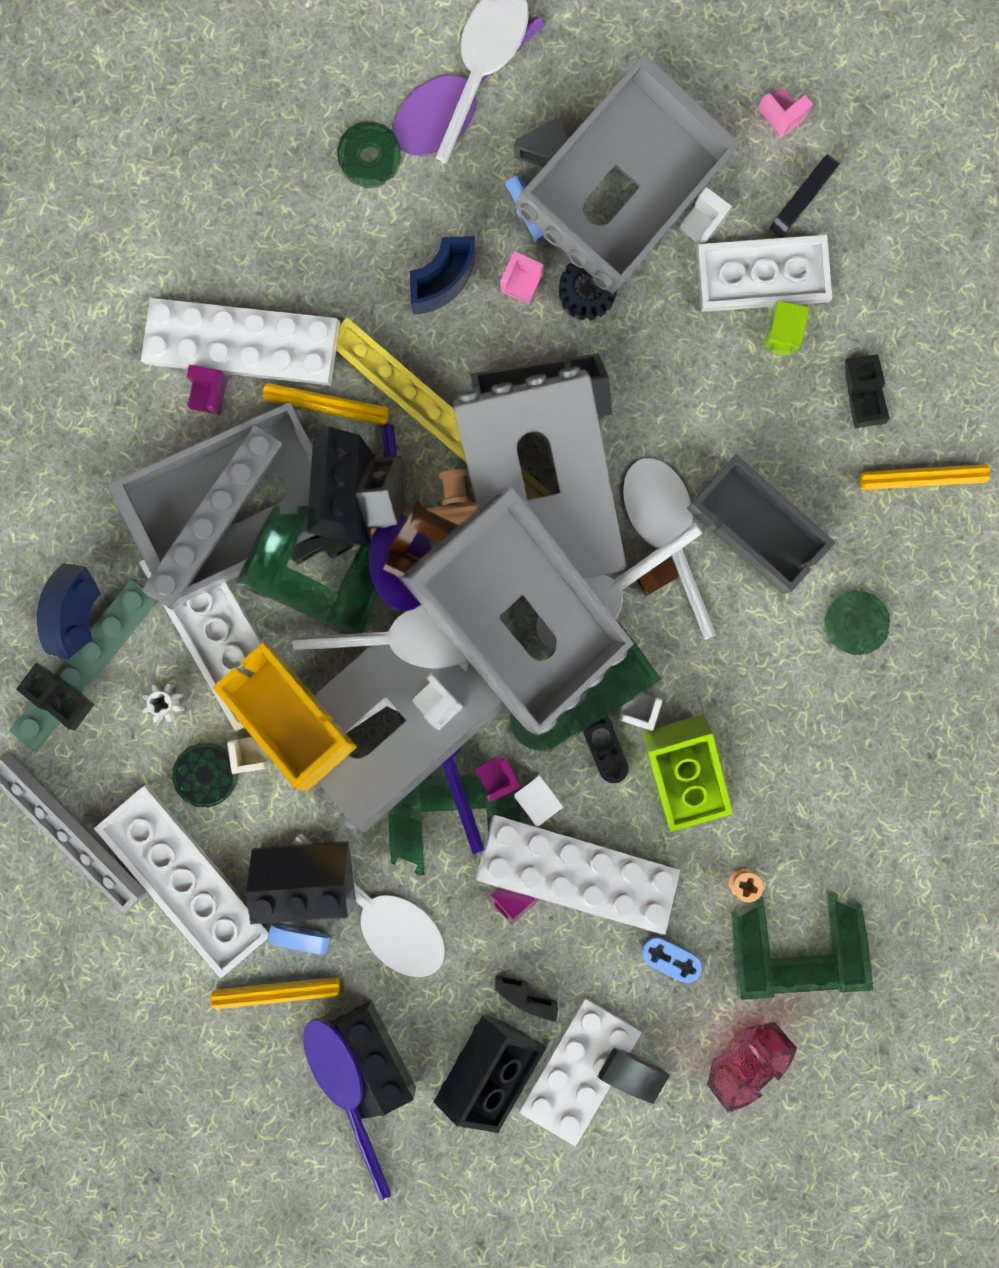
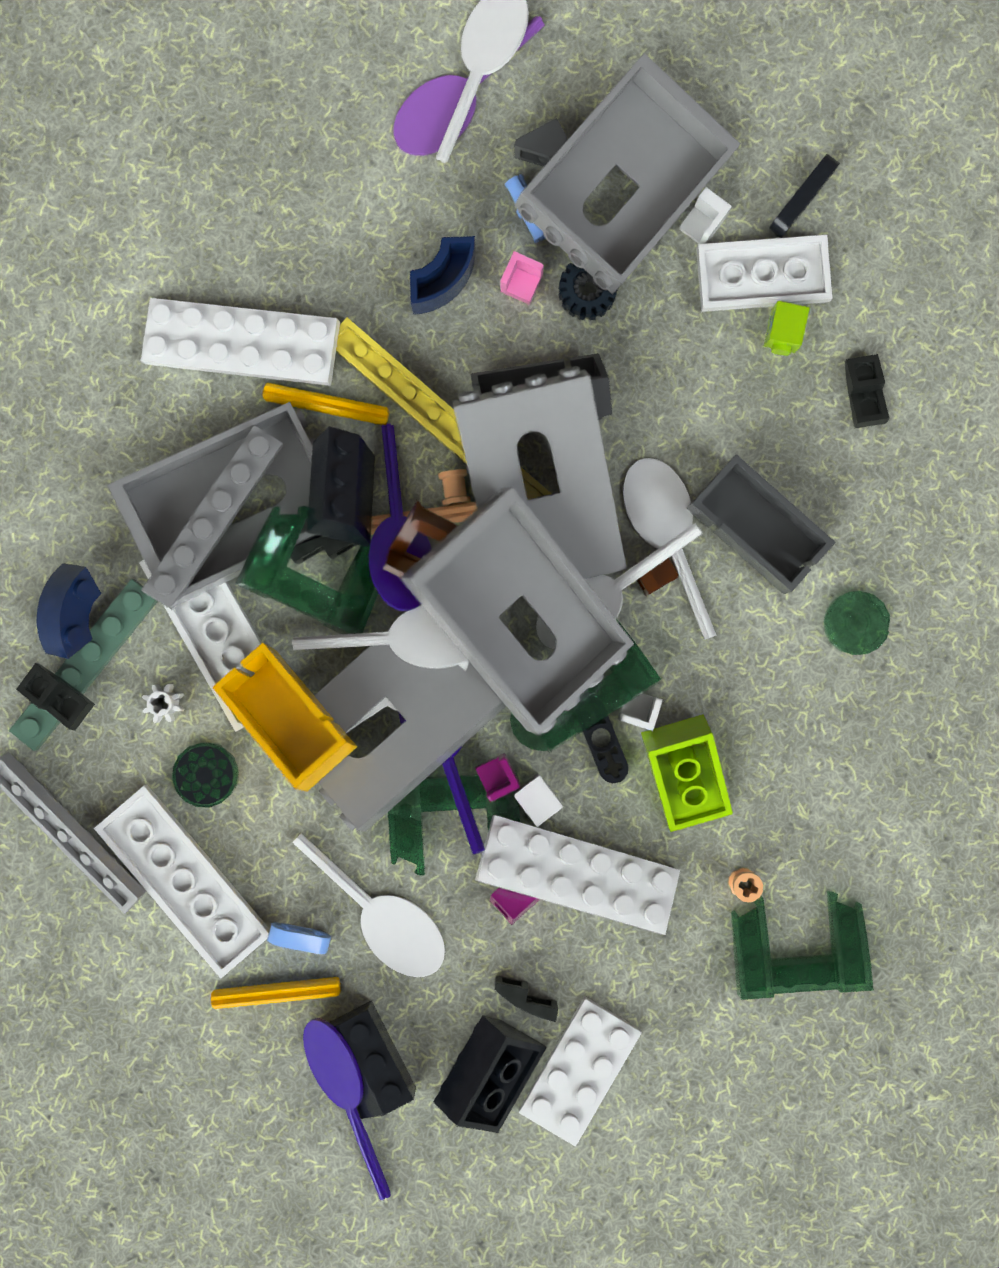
magenta panel [186,364,228,415] -> none
white panel [227,737,272,774] -> none
black slope [246,841,356,924] -> none
clear green tile [337,121,401,188] -> none
dark grey slope [355,456,404,528] -> none
white panel [413,674,463,730] -> none
pearl dark grey slope [597,1048,670,1104] -> none
light blue beam [641,936,702,983] -> none
clear pink brick [707,1022,797,1112] -> none
bright pink panel [757,88,813,138] -> none
yellow axle [859,464,990,490] -> none

